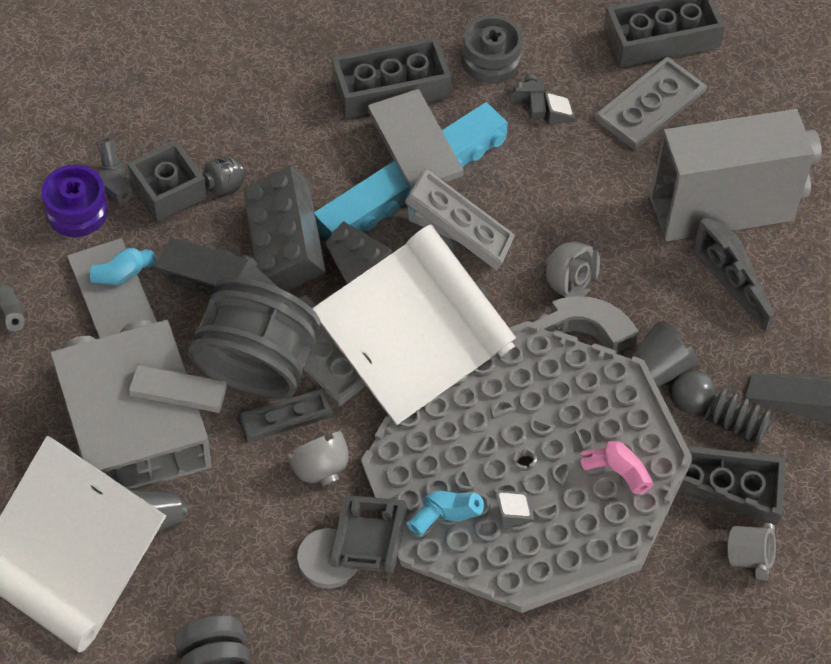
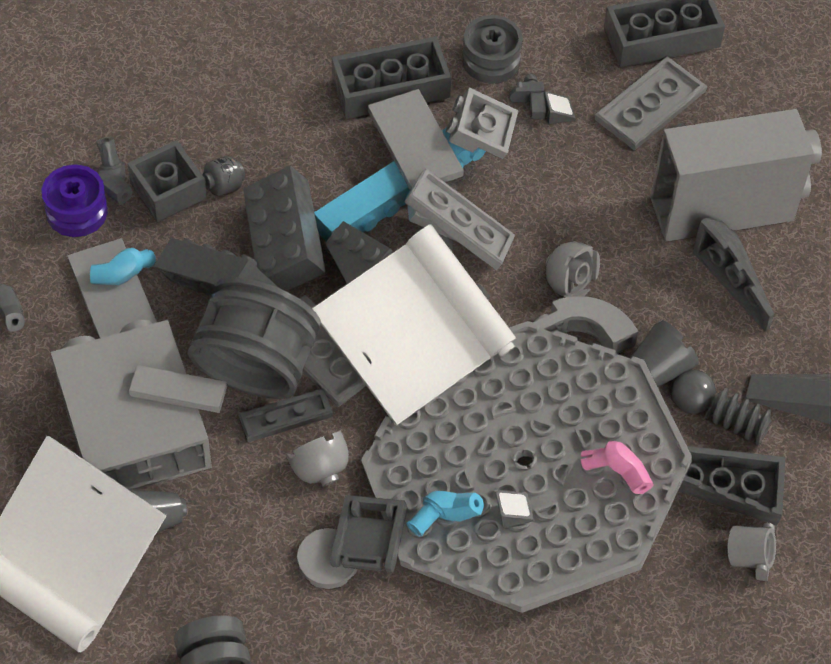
none -> light grey plate [446,87,518,159]

